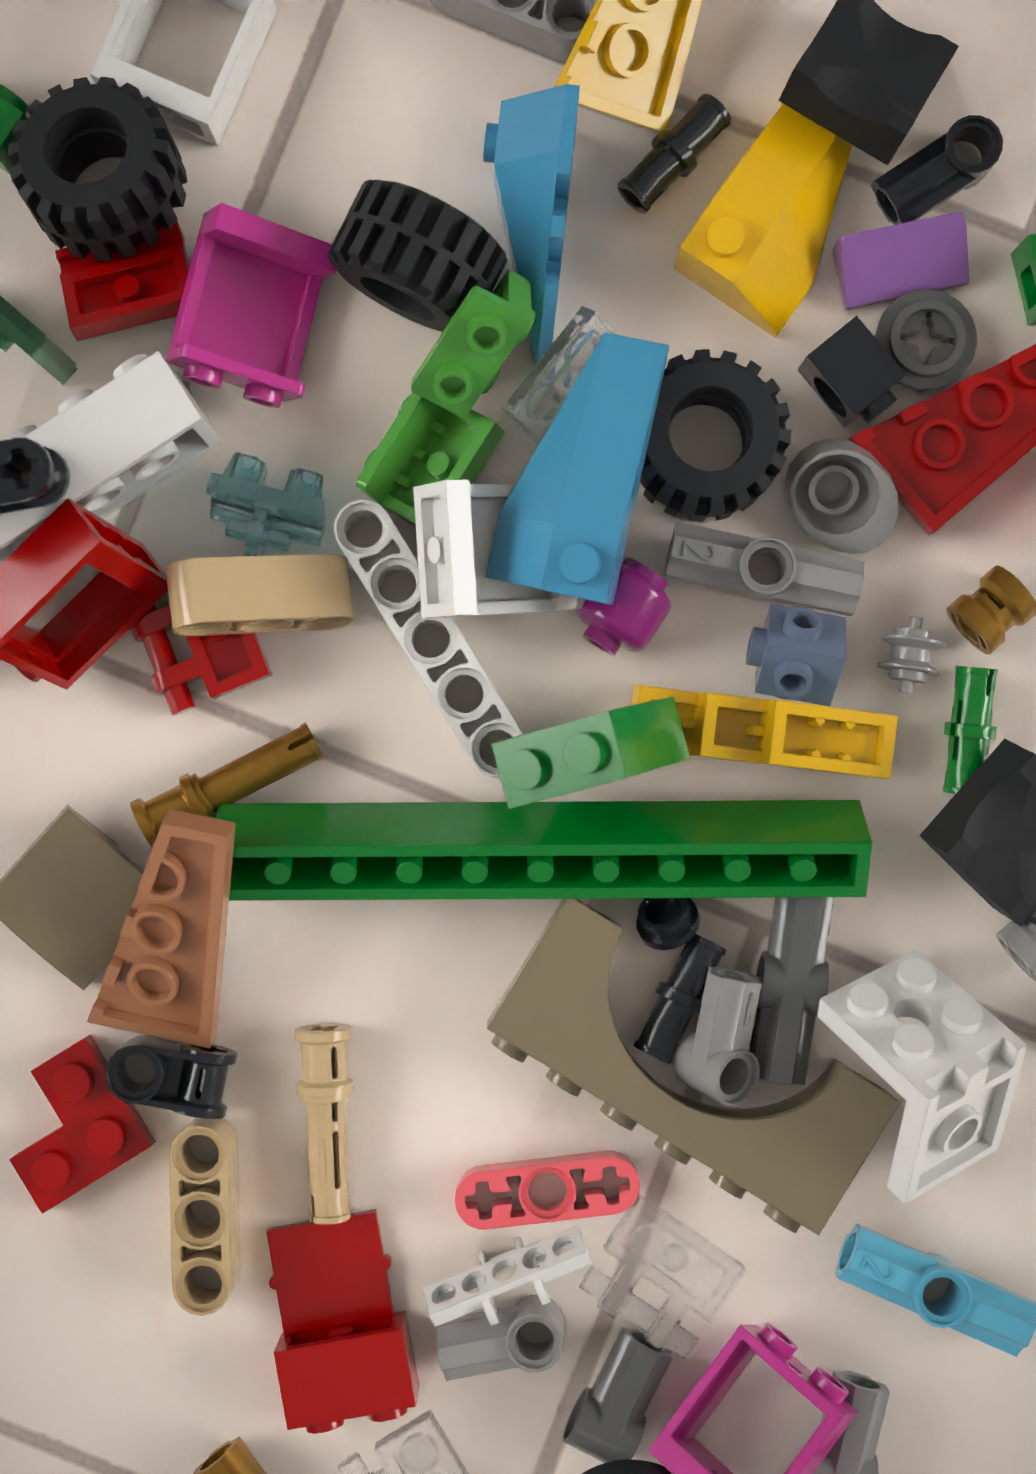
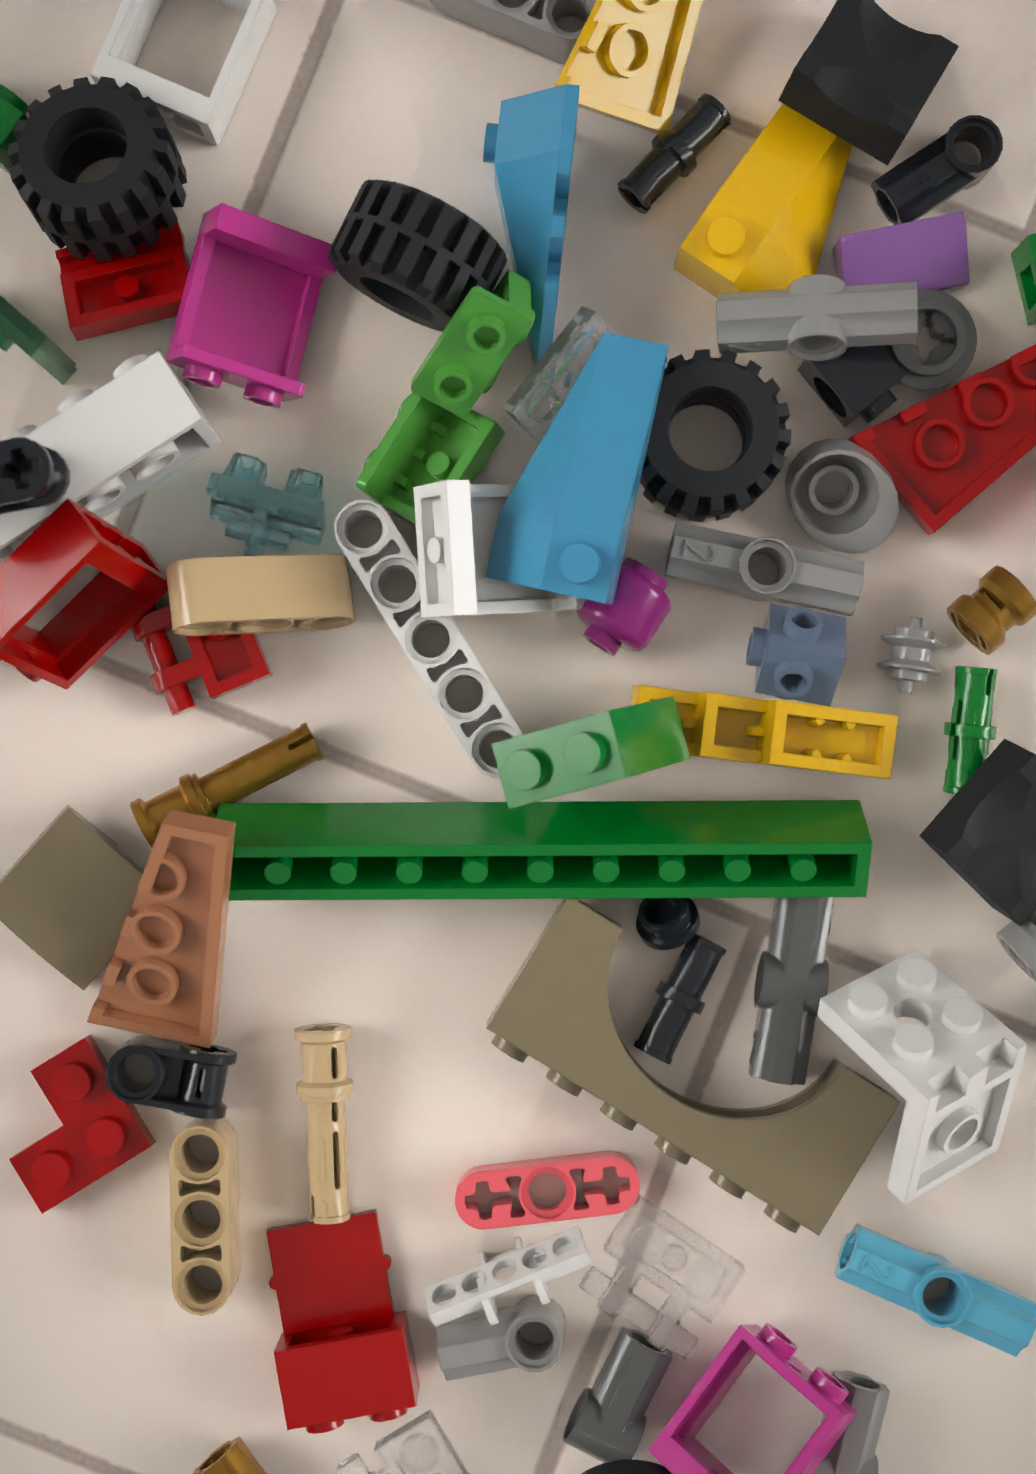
light grey piece [674,967,762,1107] -> none
none -> light grey piece [716,274,918,361]

